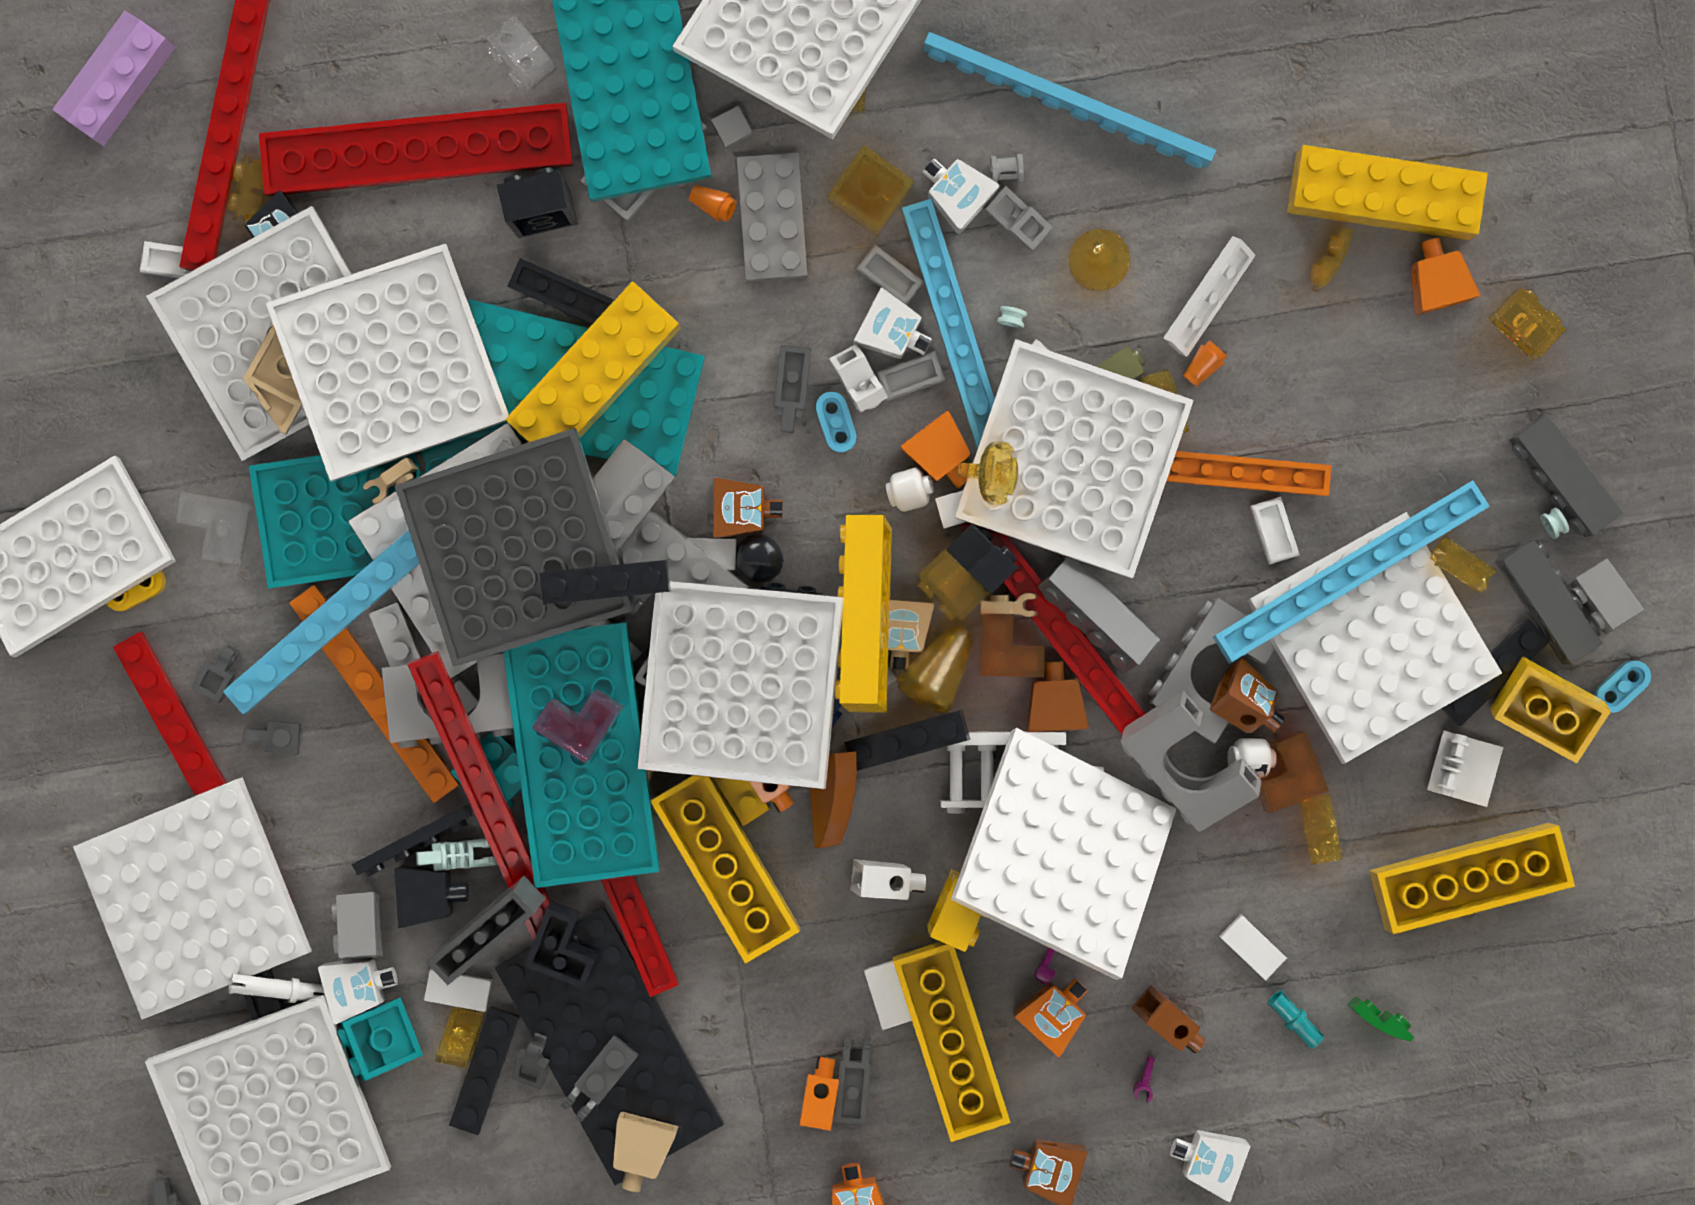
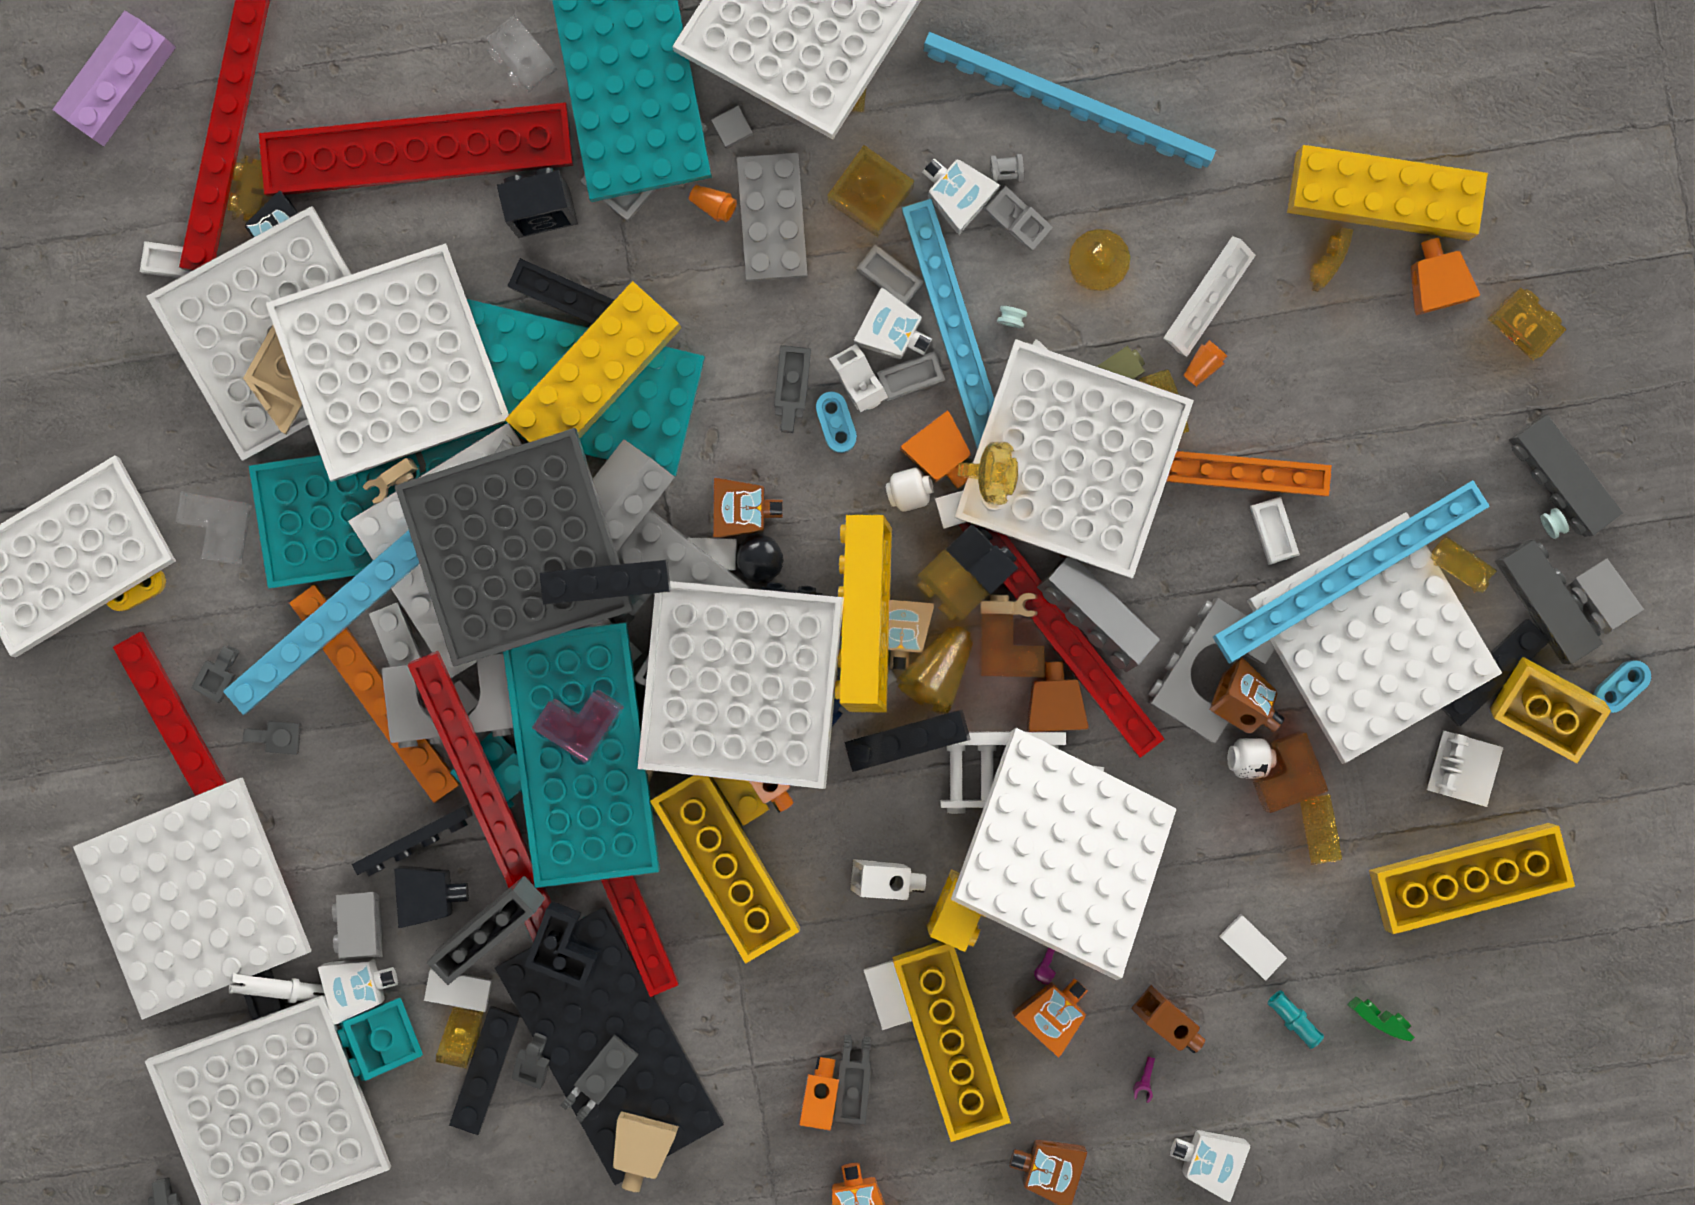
light aqua hinge [416,838,498,871] -> none
dark orange slope [810,751,857,848] -> none
light grey arch [1121,690,1261,832] -> none

